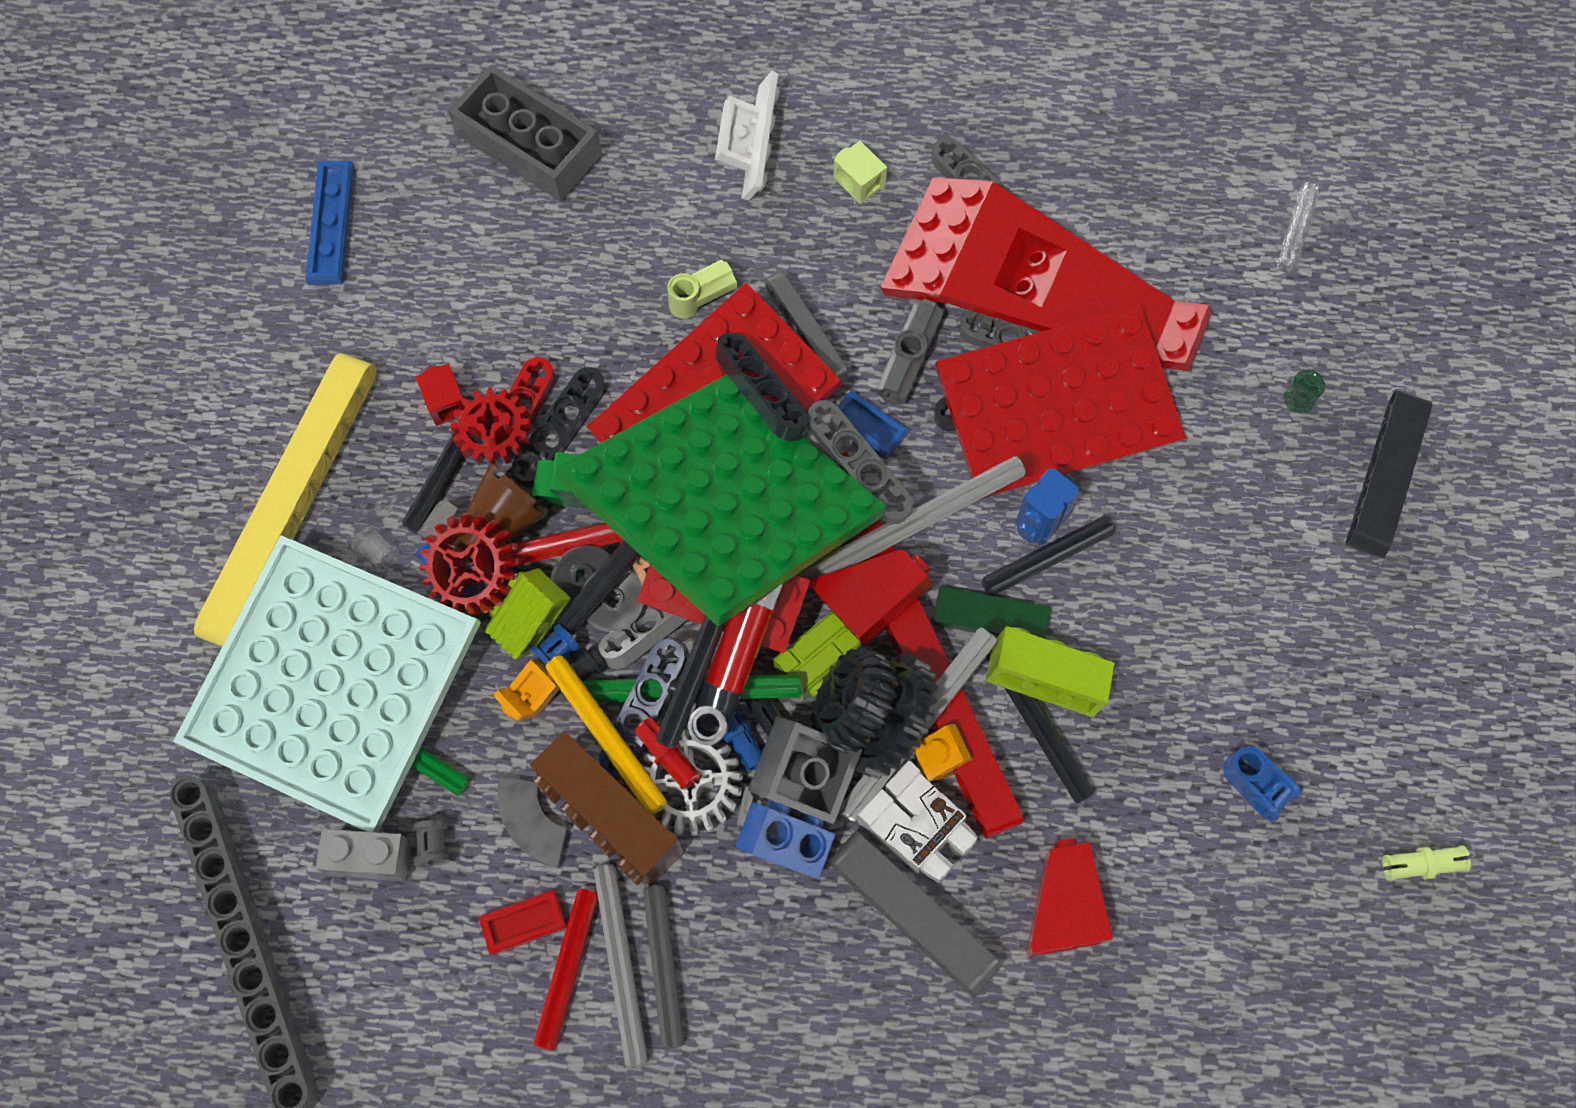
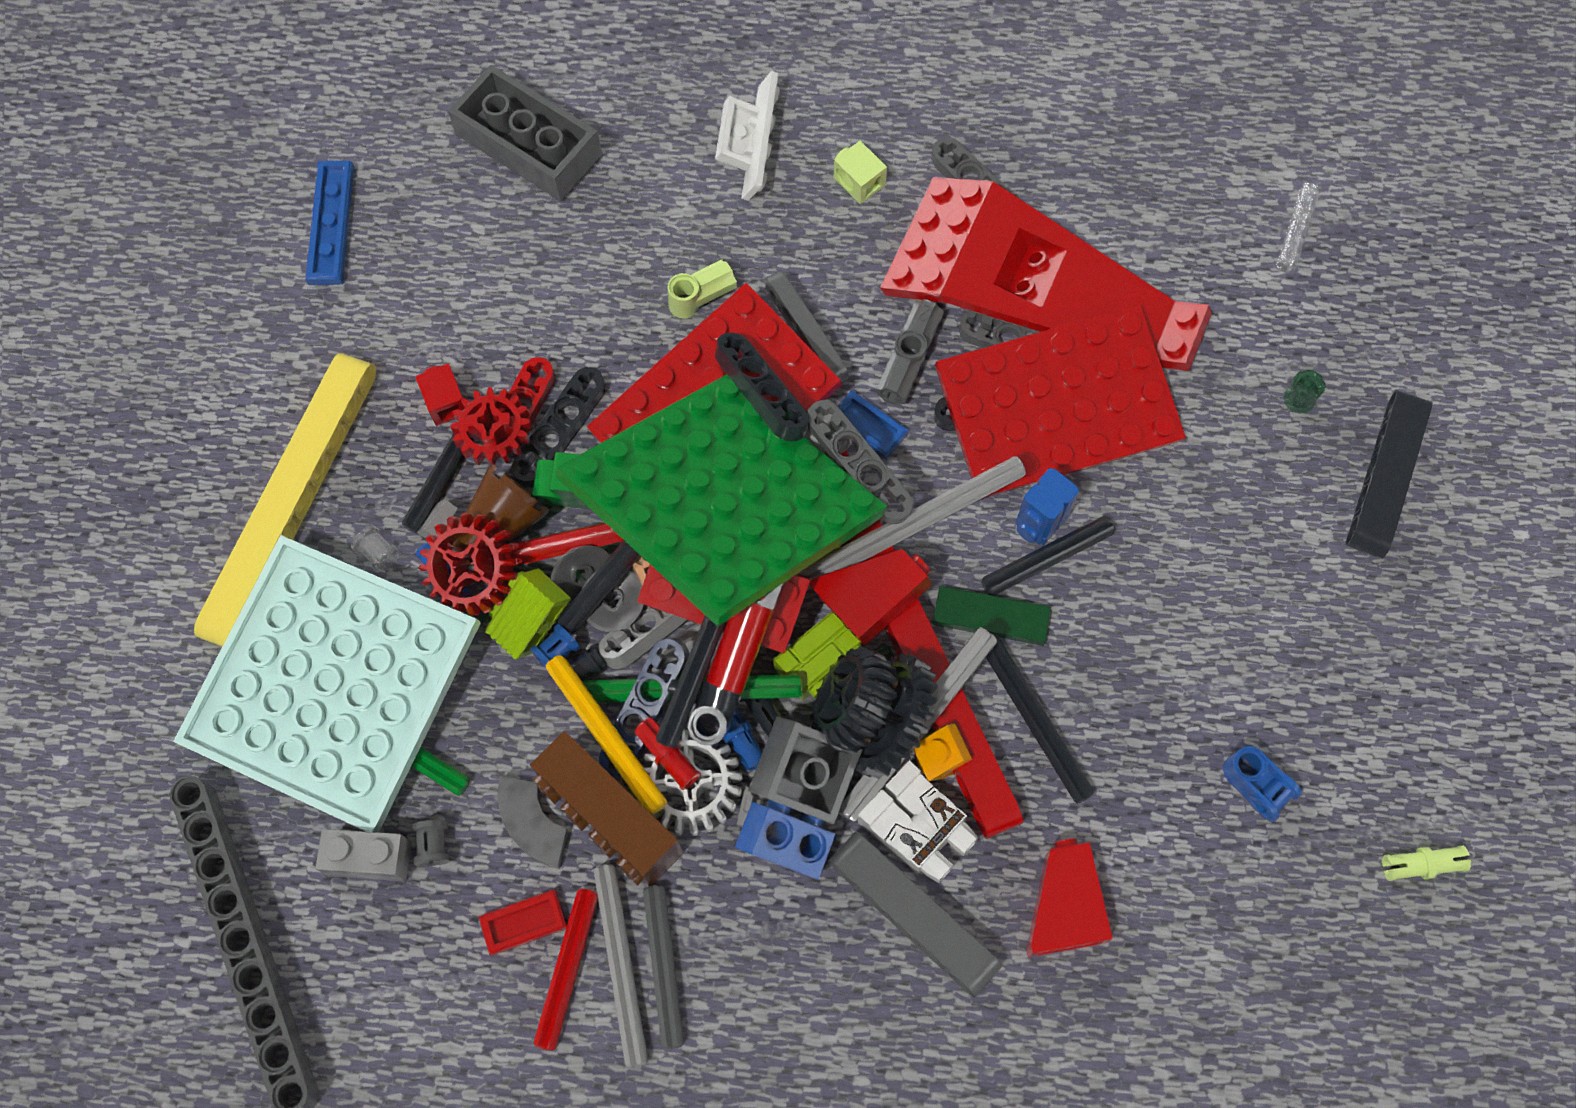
light orange bracket [493,658,560,721] -> none
lime brick [985,626,1115,718] -> none

